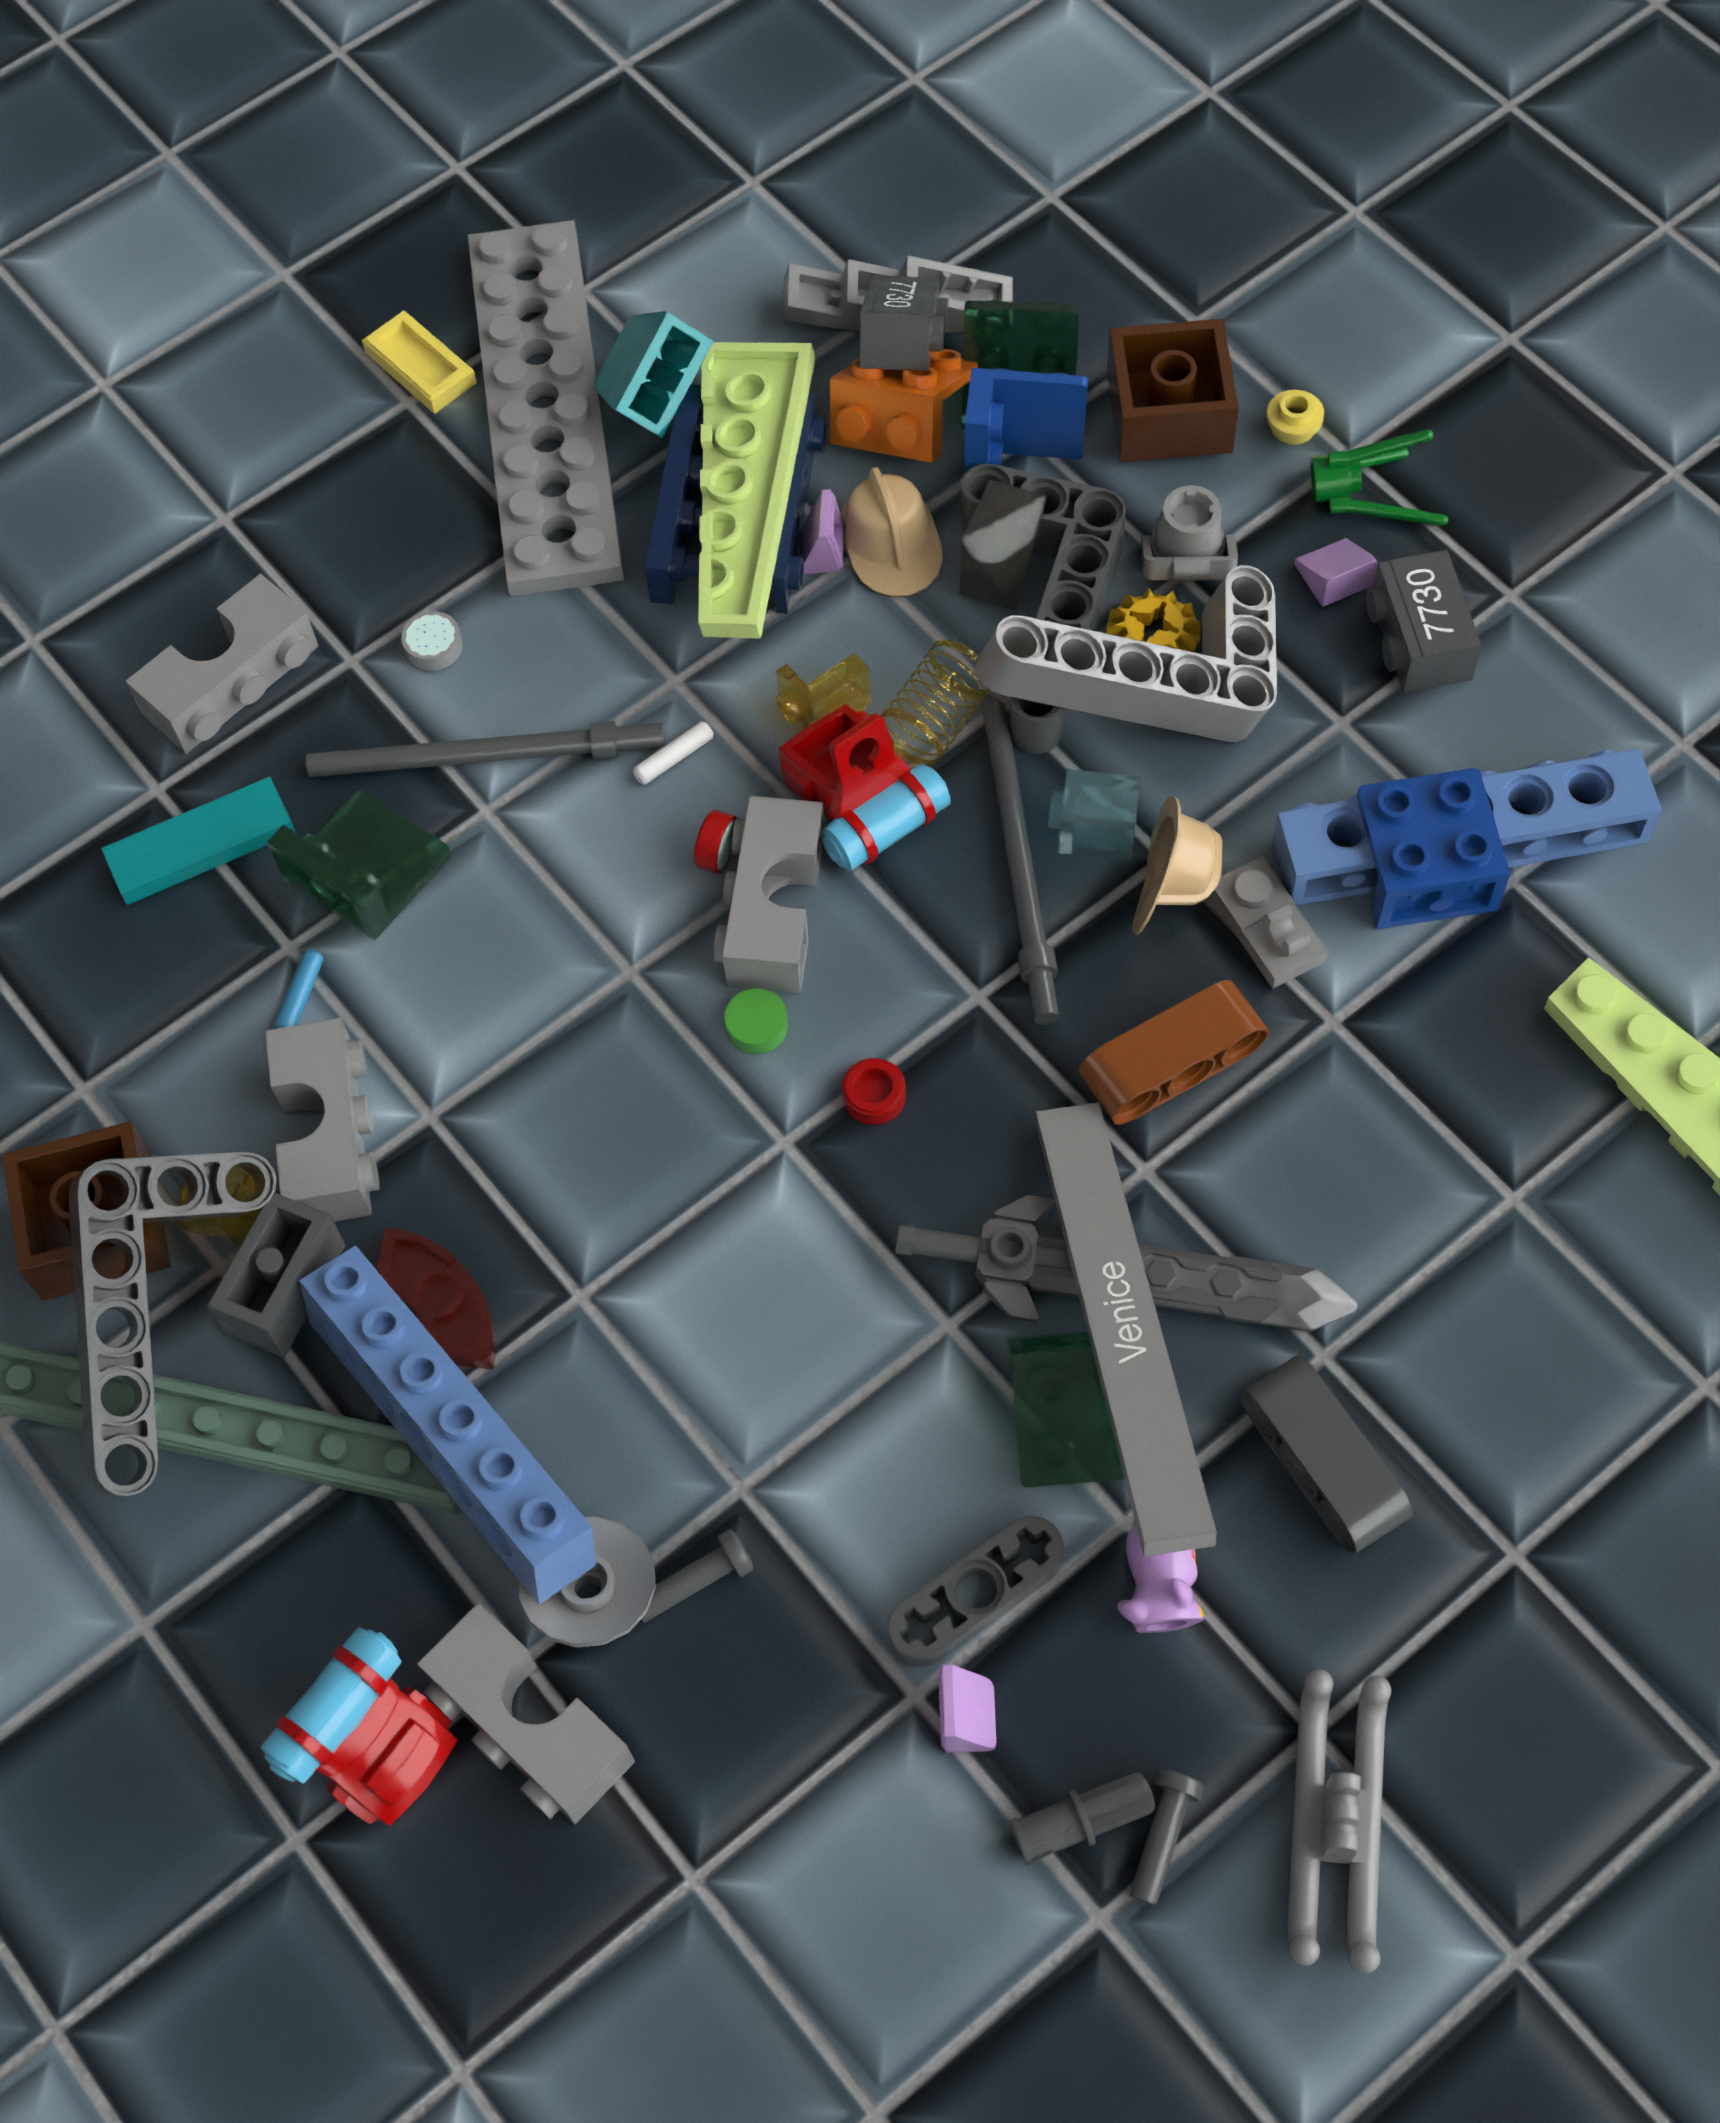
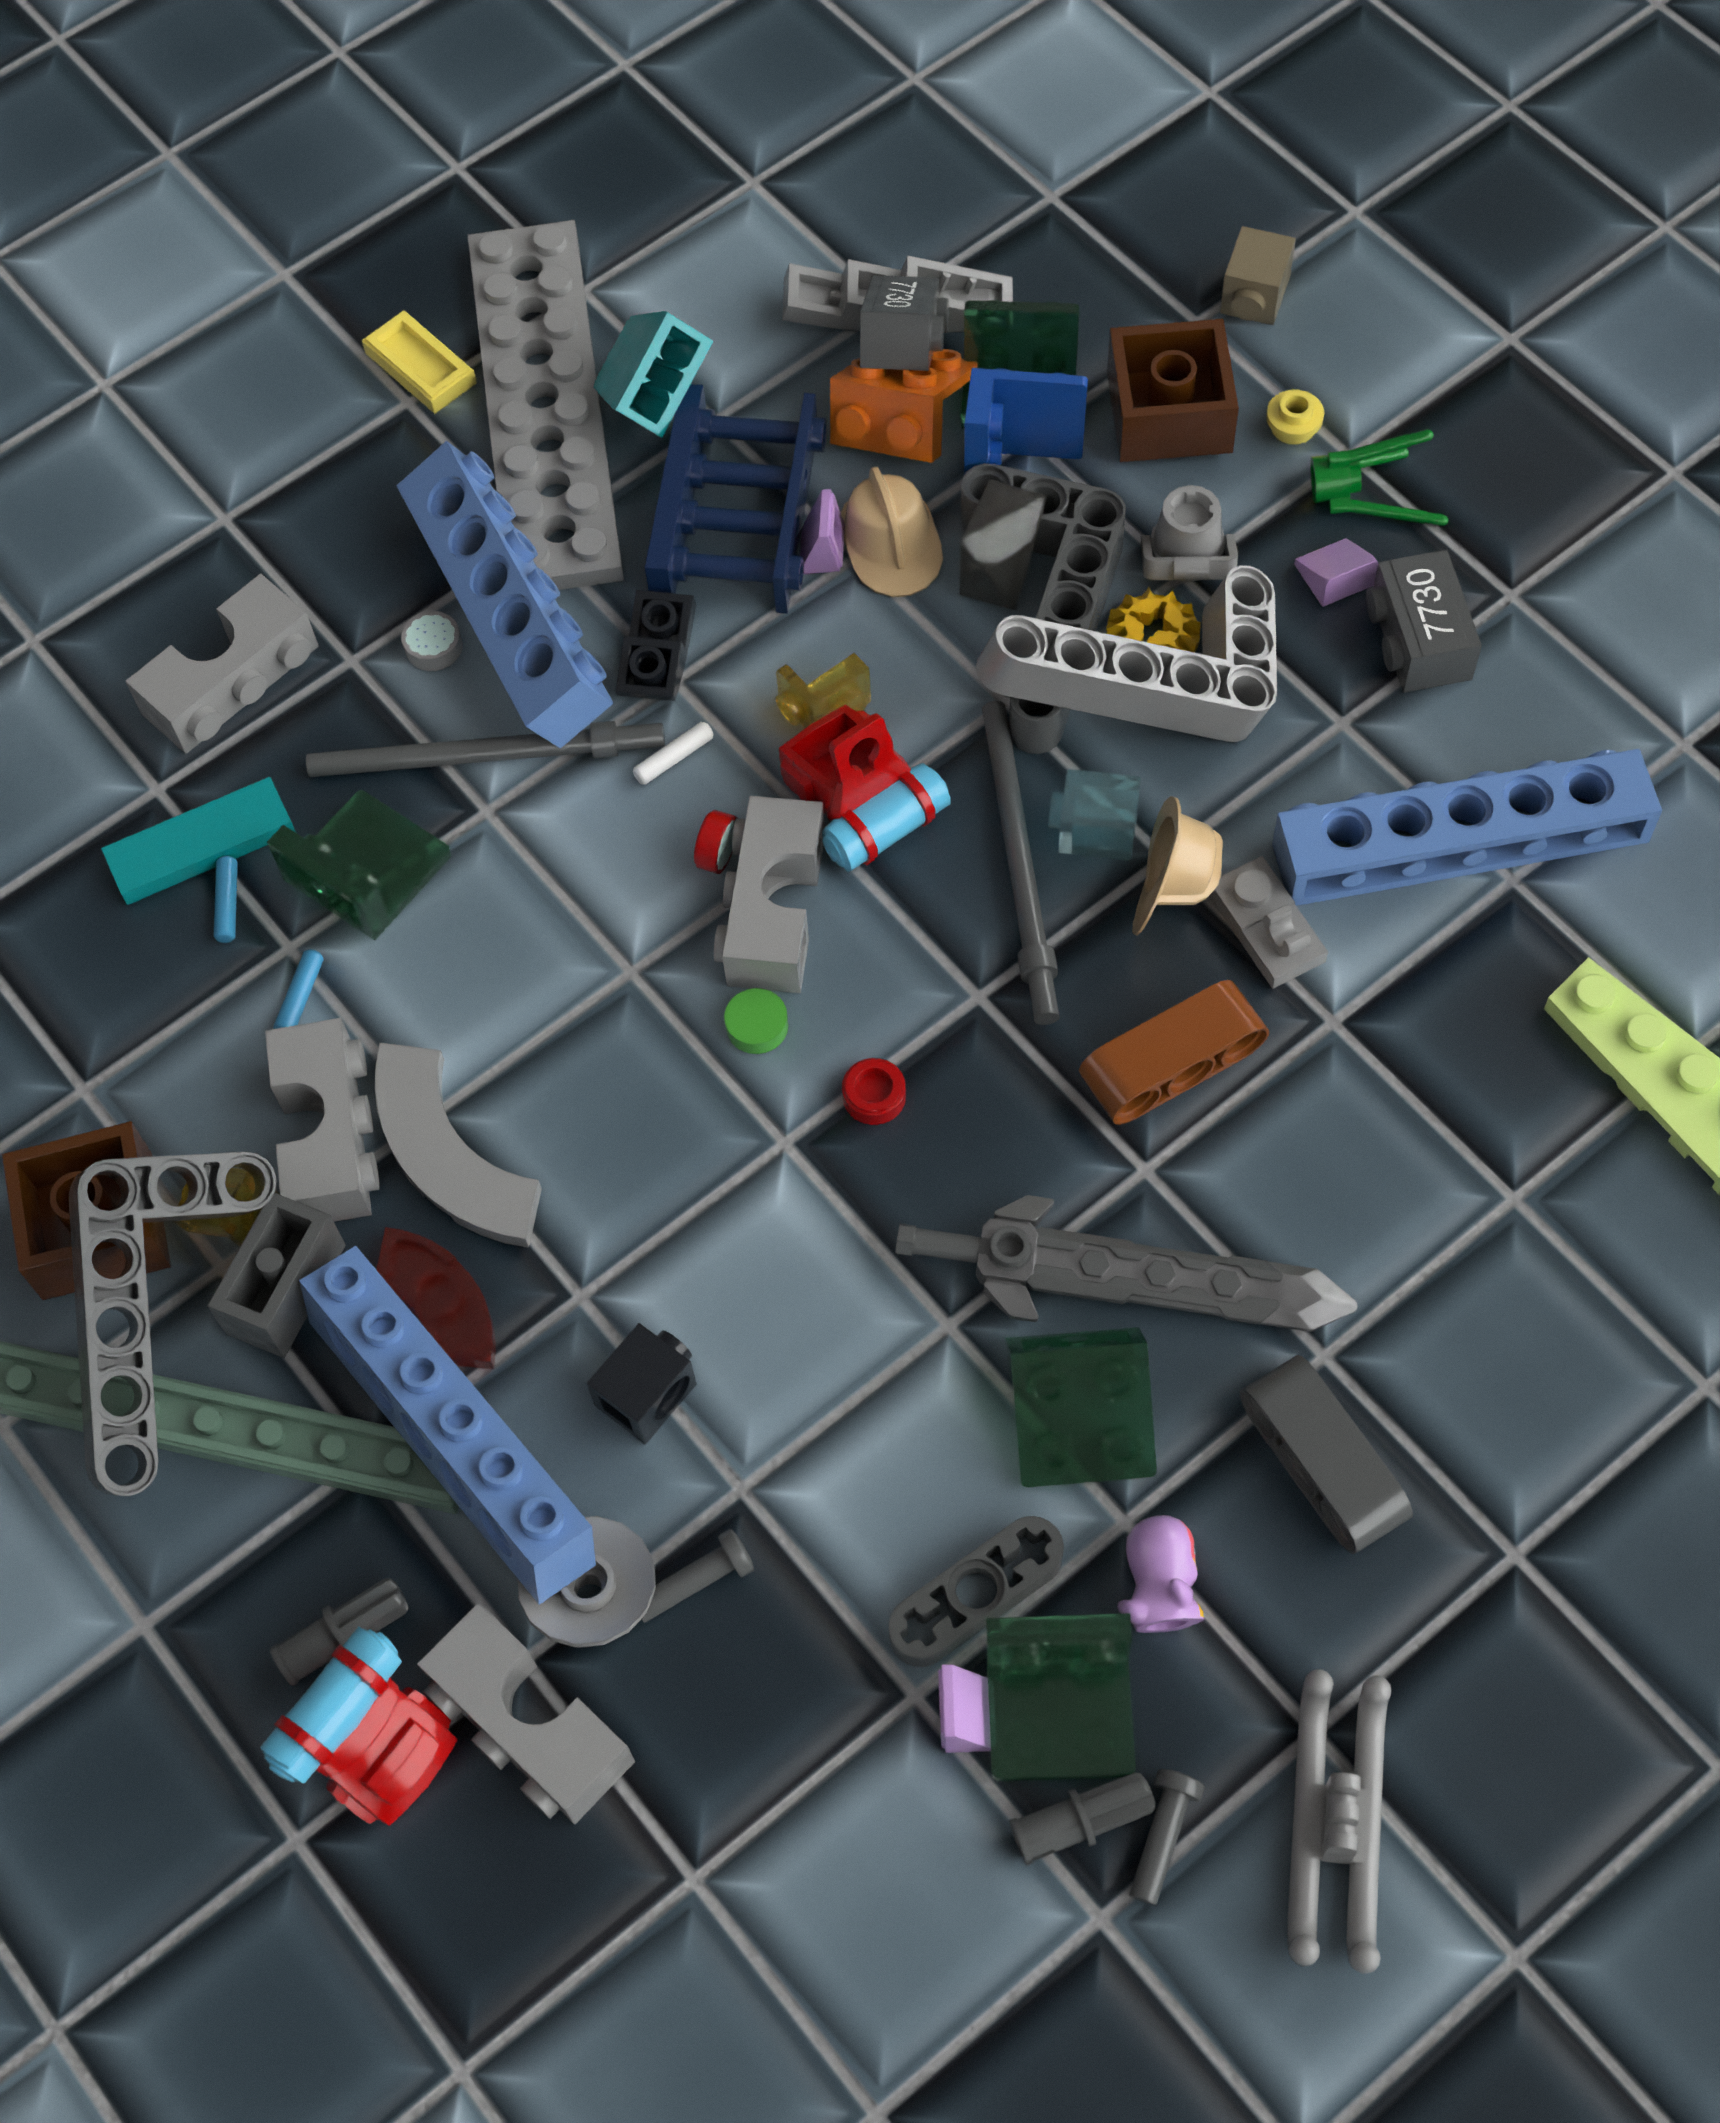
yellowish green wing [698,342,816,639] -> none
clear yellow piece [881,639,991,766] -> none
light grey tile [1036,1102,1217,1557] -> none
blue bracket [1357,768,1511,930] -> none
none -> dark azure piece [213,856,238,943]
none -> dark grey axle [270,1578,409,1686]
none -> light grey tile [375,1043,542,1248]
none -> medium blue brick [396,441,614,749]
none -> black brick [587,1323,697,1445]
none -> black slope [615,590,696,701]
none -> clear green bracket [986,1613,1136,1781]
none -> dark tan brick [1220,226,1296,326]

